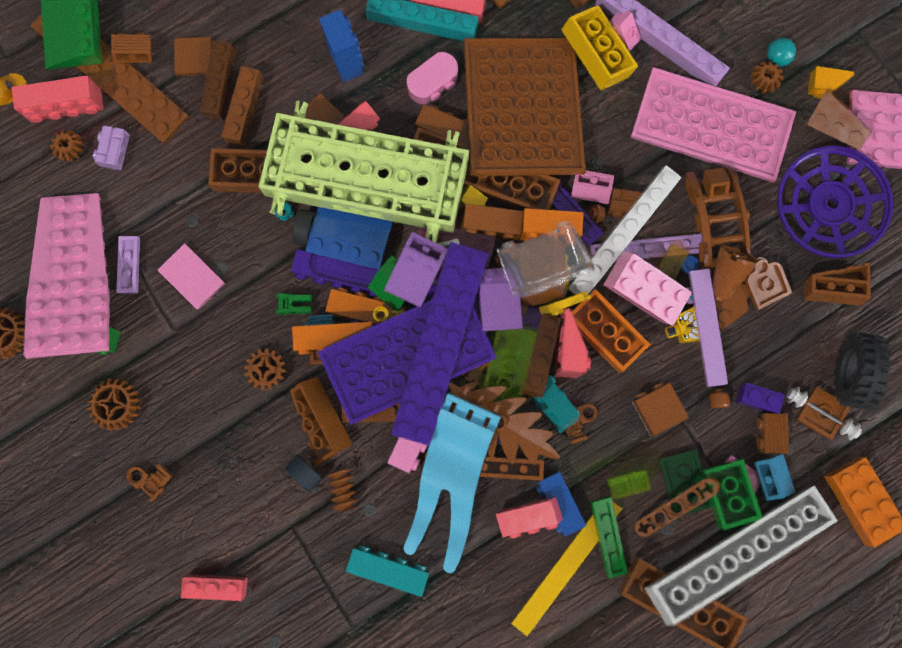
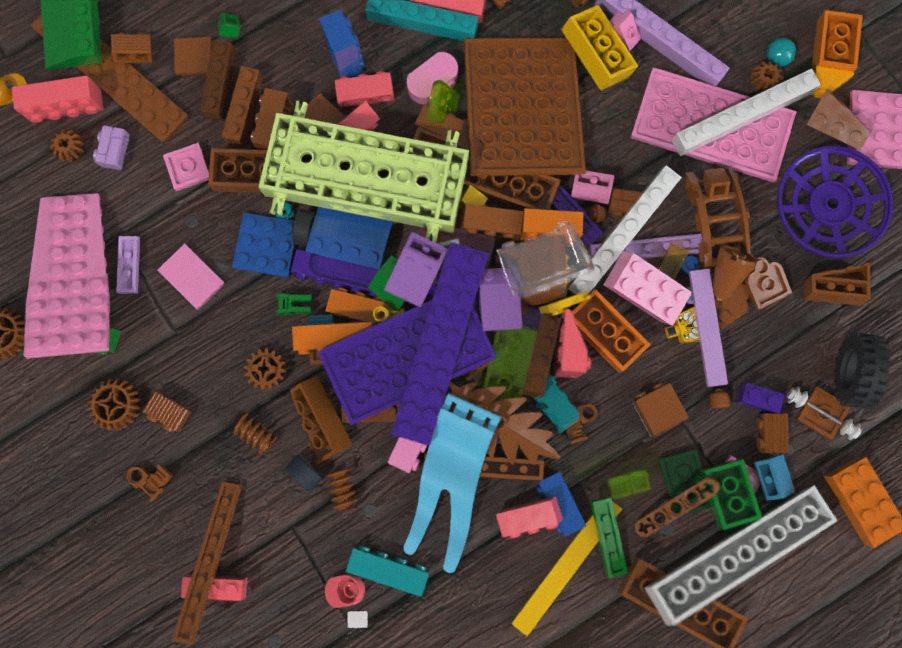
none -> dark orange brick [142,391,192,432]
none -> bright pink plate [163,143,209,191]
none -> dark orange tile [172,481,242,645]
none -> green slope [218,13,241,39]
none -> blue plate [232,213,296,278]
none -> dark orange piece [234,413,278,455]
none -> dark orange brick [251,88,294,150]
none -> coral cap [325,575,365,608]
none -> coral brick [335,71,394,108]
none -> white sticker [348,611,368,628]
none -> clear neon green brick [426,80,460,123]
none -> white brick [672,69,821,157]
none -> orange brick [812,10,863,72]

